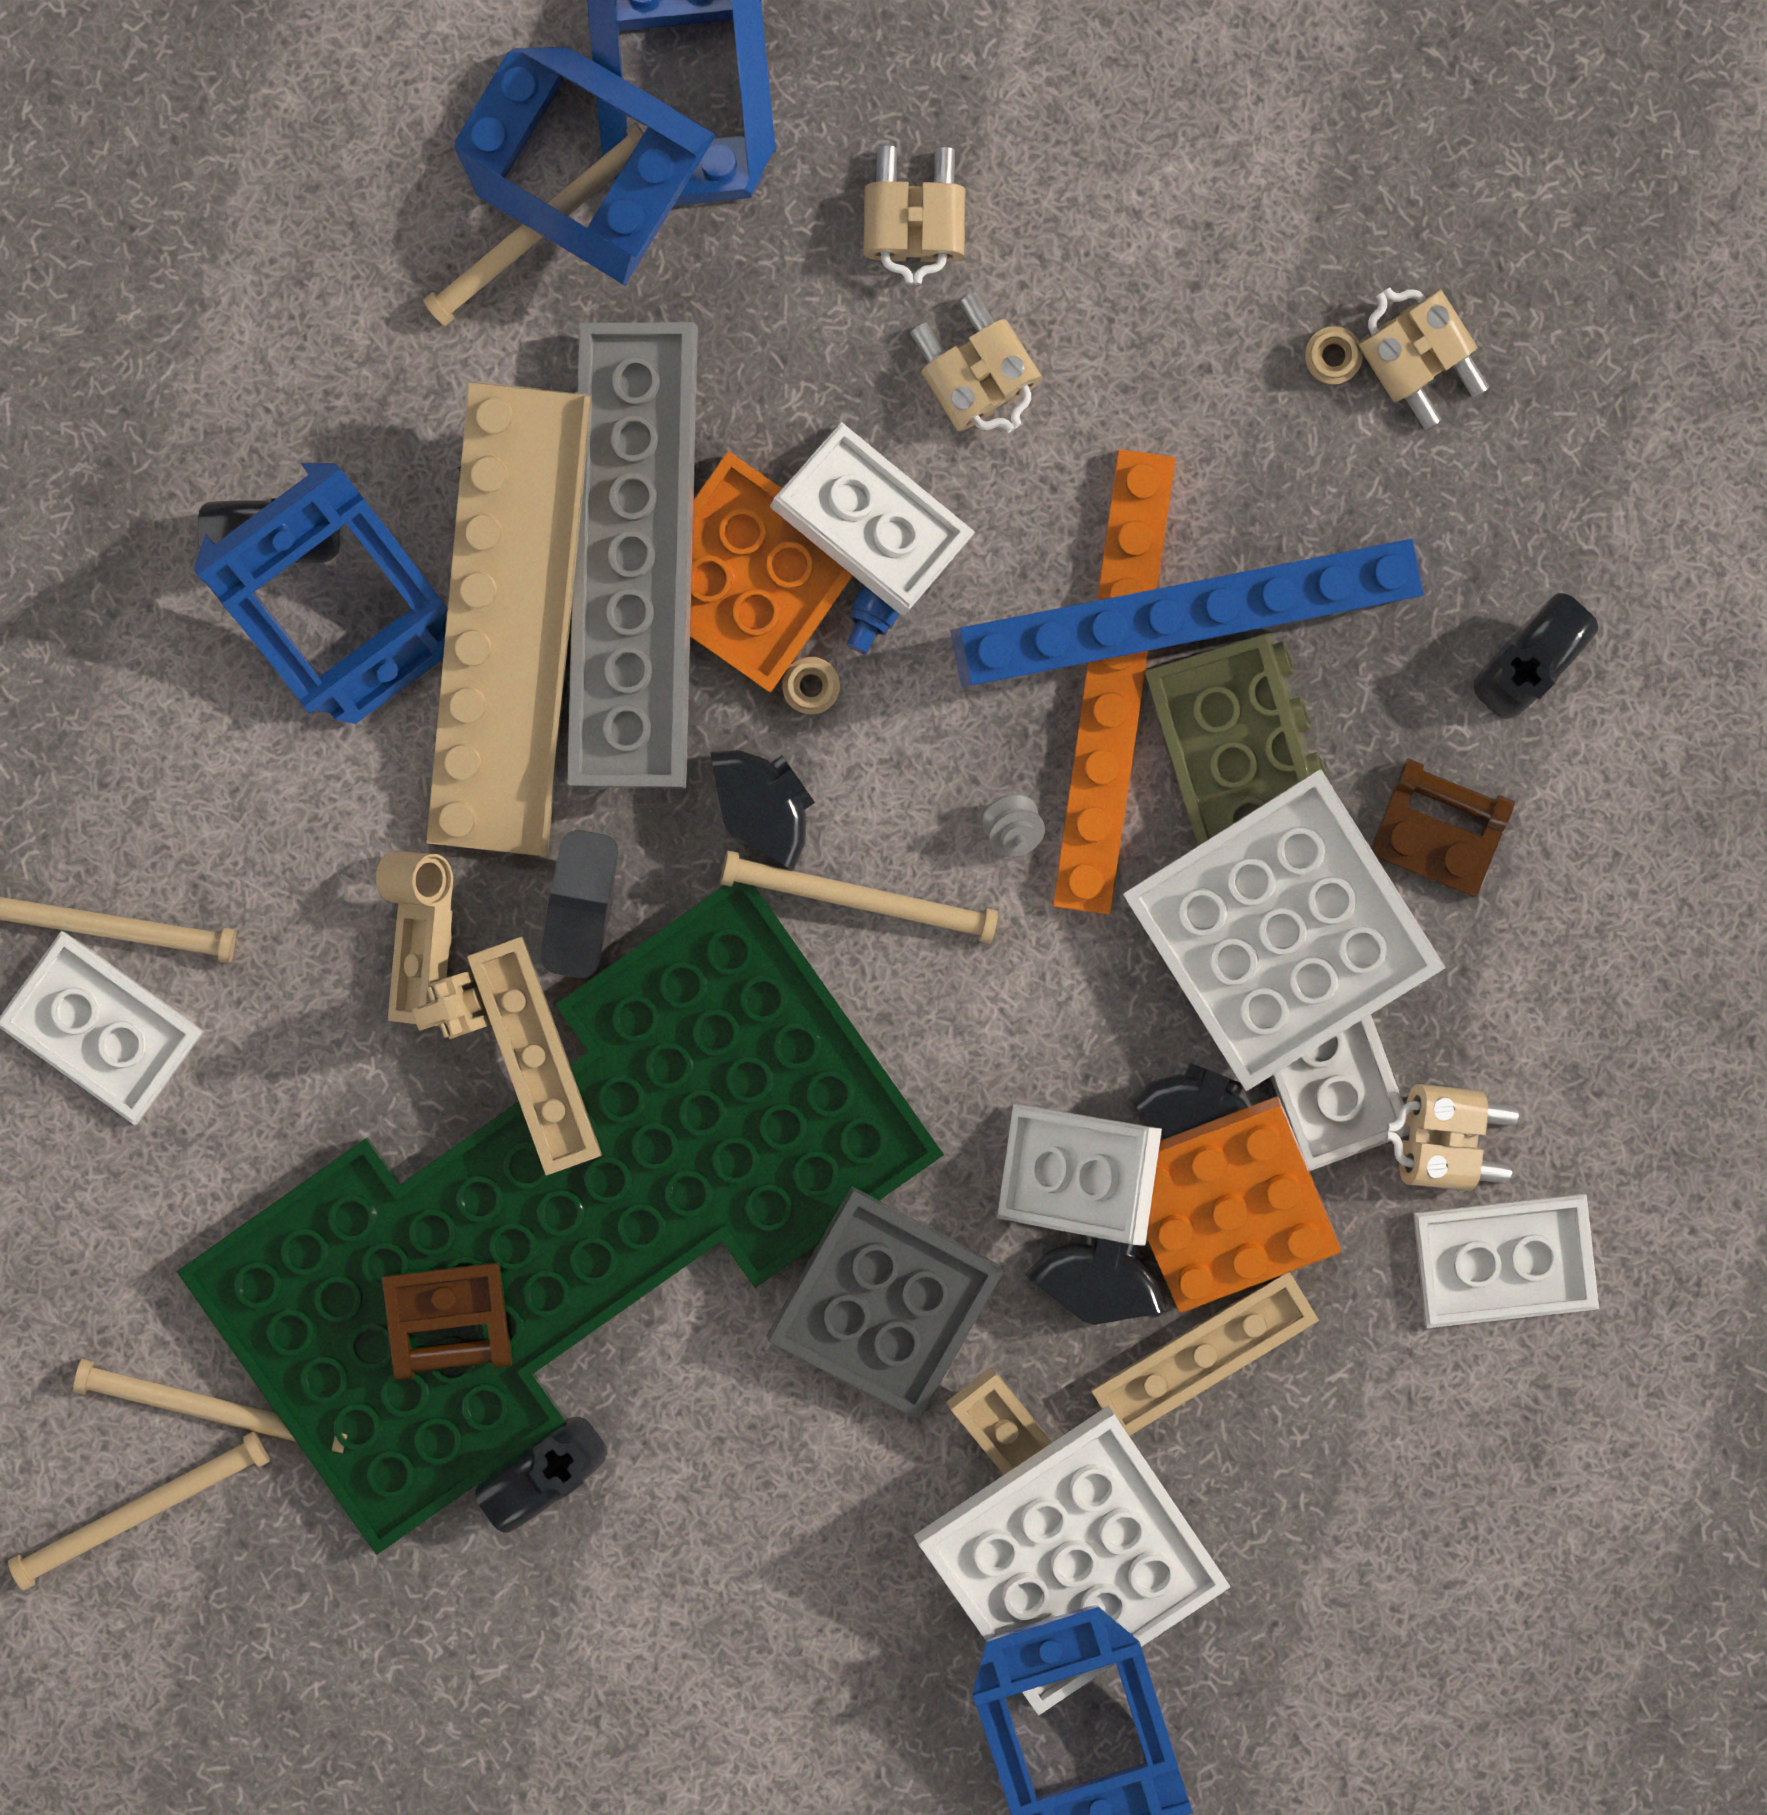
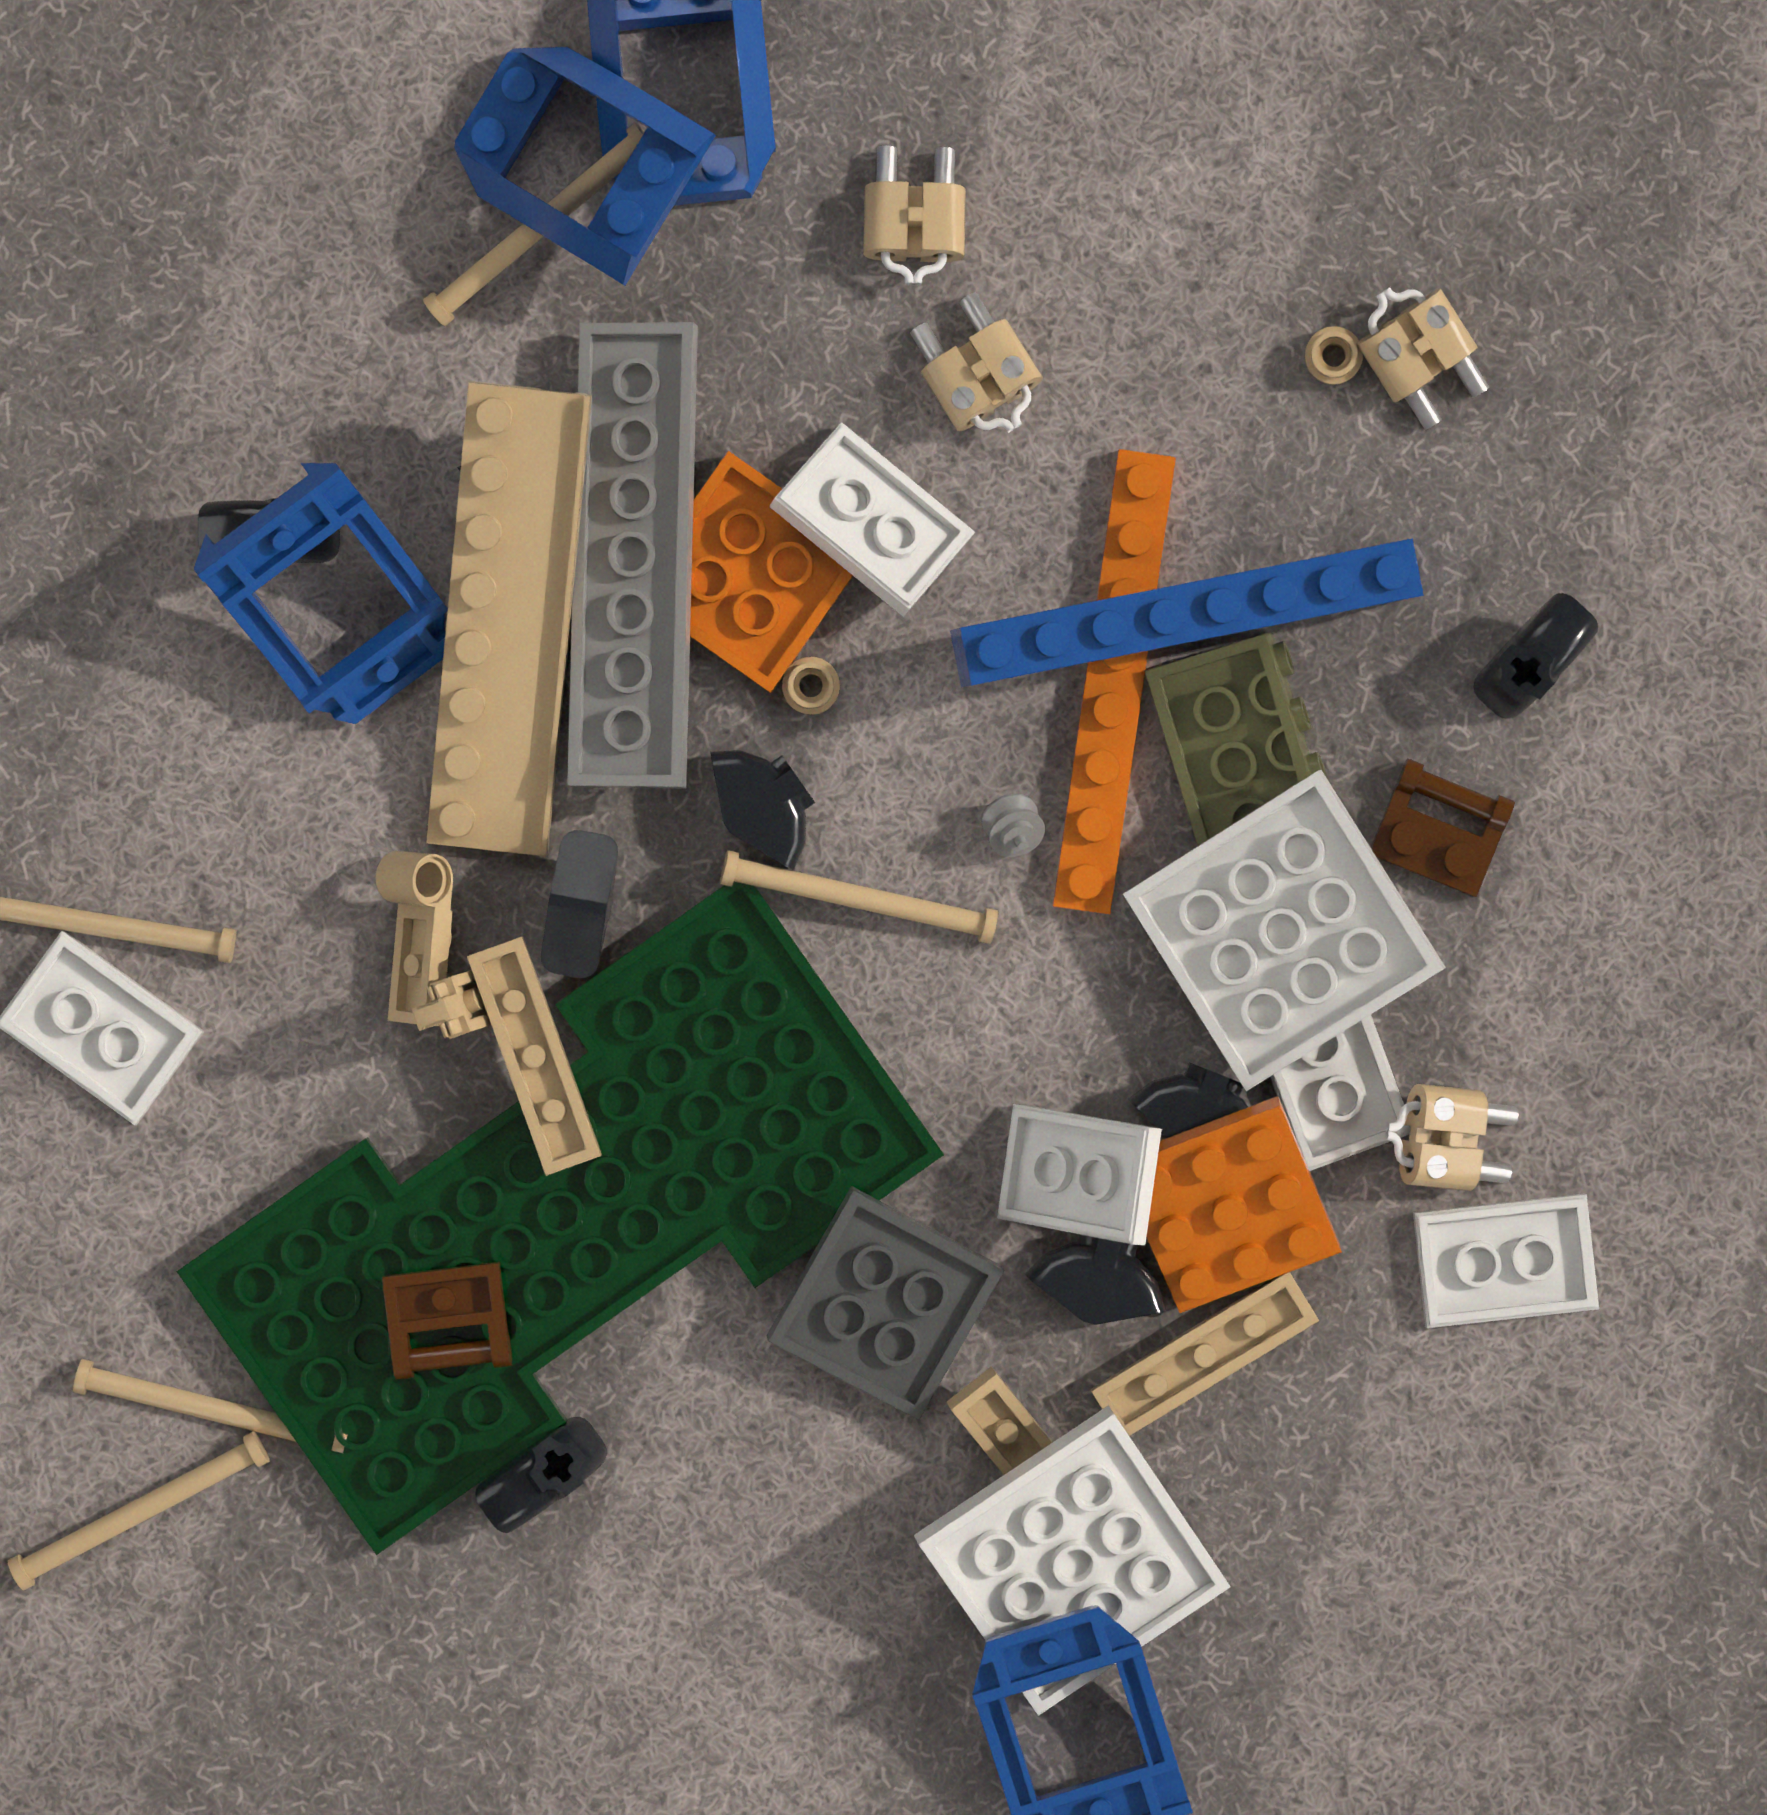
blue cylinder [846,584,899,654] -> none

